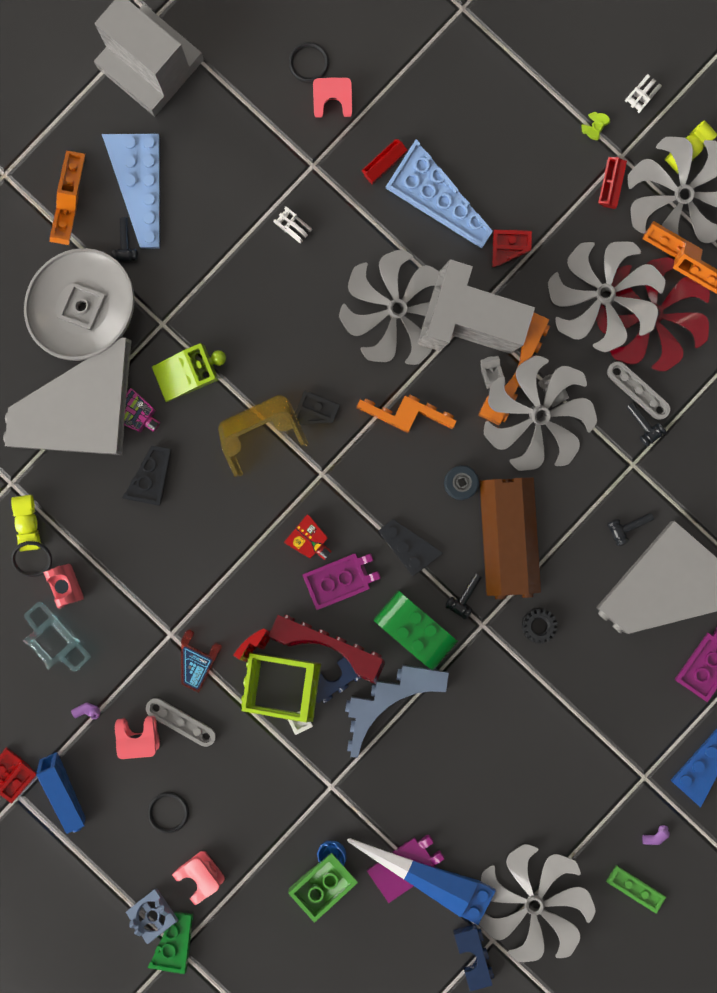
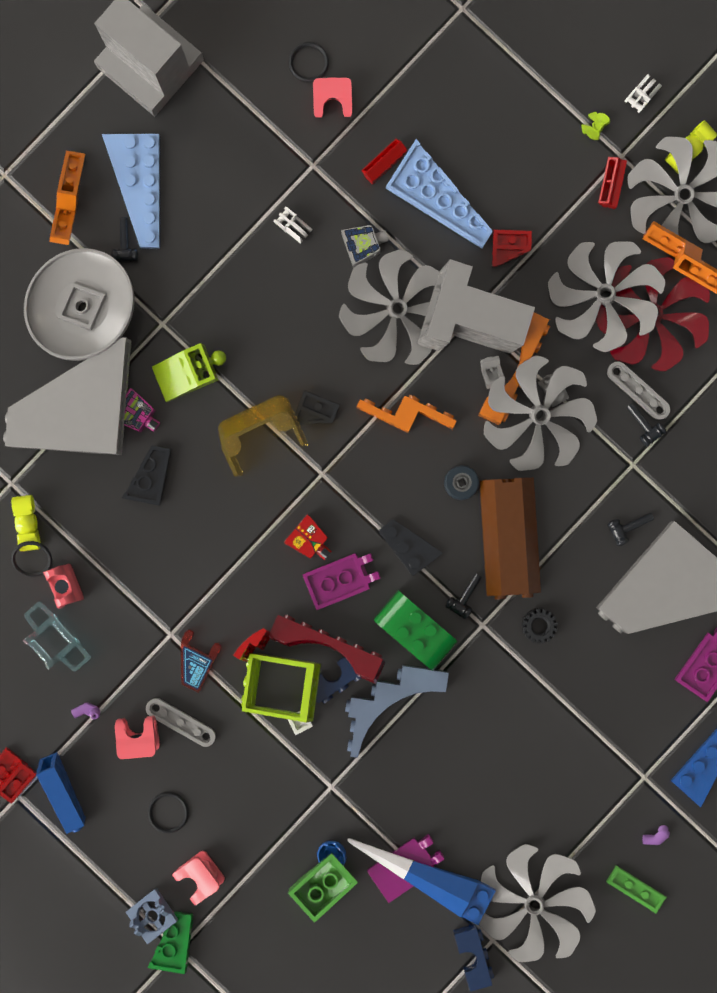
none -> torso [341,225,389,268]

